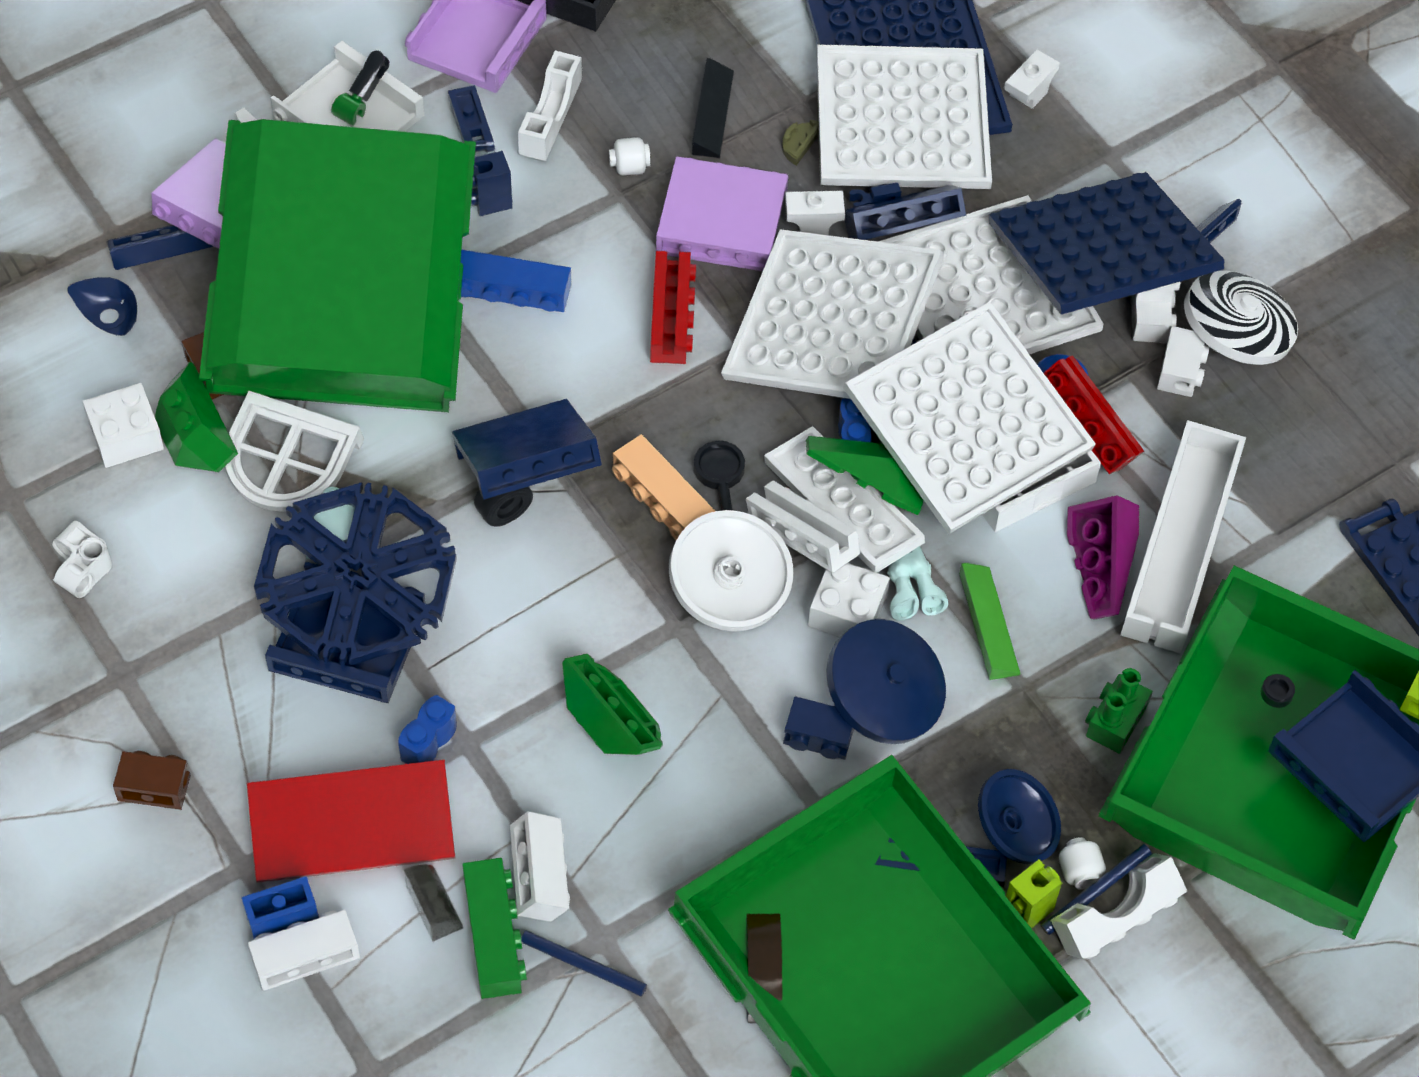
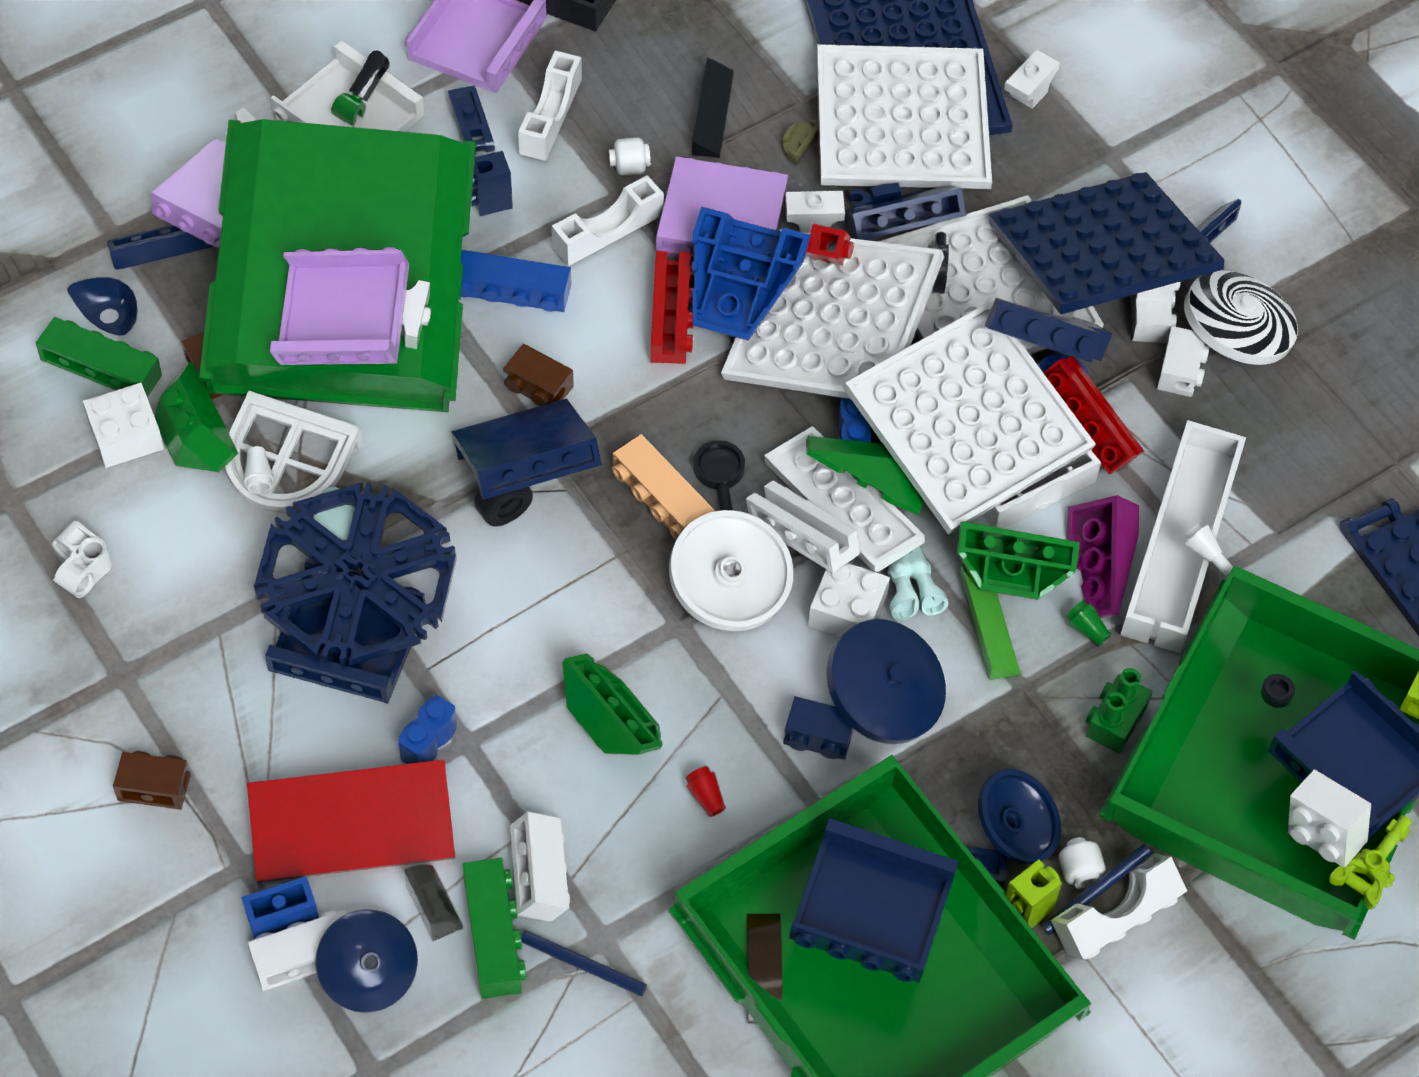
none -> green brick [36,317,162,397]
none -> white cone [244,446,275,494]
none -> lavender panel [270,247,409,365]
none -> dark blue dish [315,909,418,1012]
none -> white brick [401,280,431,349]
none -> reddish brown brick [503,343,574,406]
none -> white arch [551,175,664,266]
none -> red cone [685,766,726,817]
none -> blue wedge [692,206,811,341]
none -> dark blue panel [789,818,959,983]
none -> red brick [806,224,854,265]
none -> black piece [932,232,949,294]
none -> green wedge [956,521,1080,600]
none -> dark blue arch [984,298,1112,362]
none -> green cone [1066,600,1112,647]
none -> white cone [1184,524,1233,576]
none -> white brick [1288,769,1371,868]
none -> lime piece [1329,815,1412,910]

